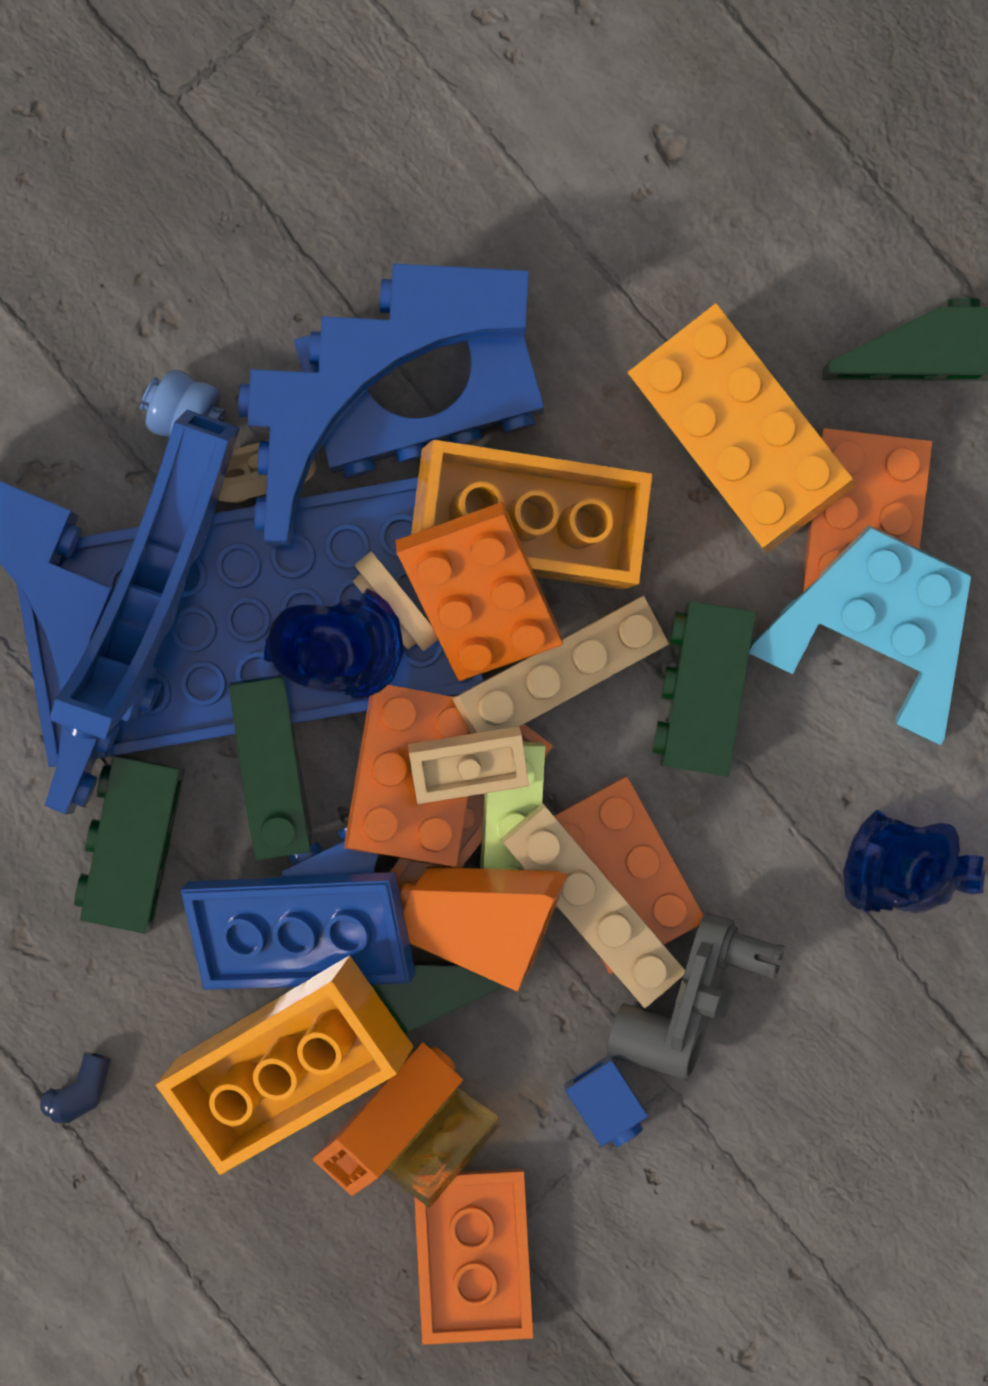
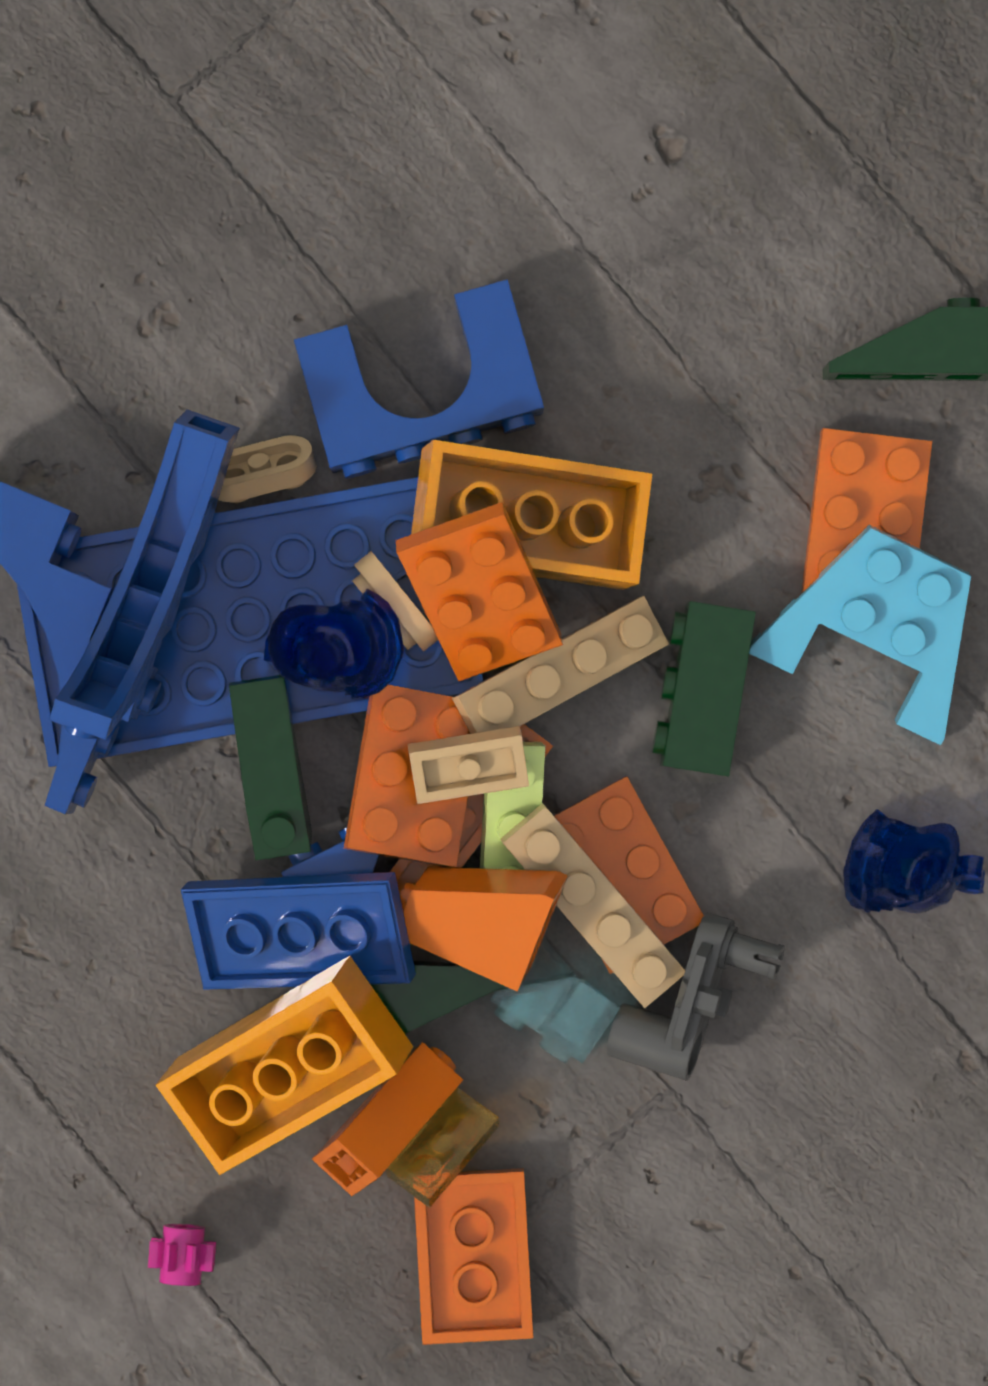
dark blue arm [40,1052,111,1124] -> none
dark green brick [74,756,185,934] -> none
medium blue piece [140,370,226,437] -> none
blue arch [238,264,529,546] -> none
blue brick [564,1056,648,1147] -> none
light orange brick [627,303,855,554] -> none
none -> dark pink gear [148,1224,216,1286]
none -> clear light blue slope [490,972,620,1063]

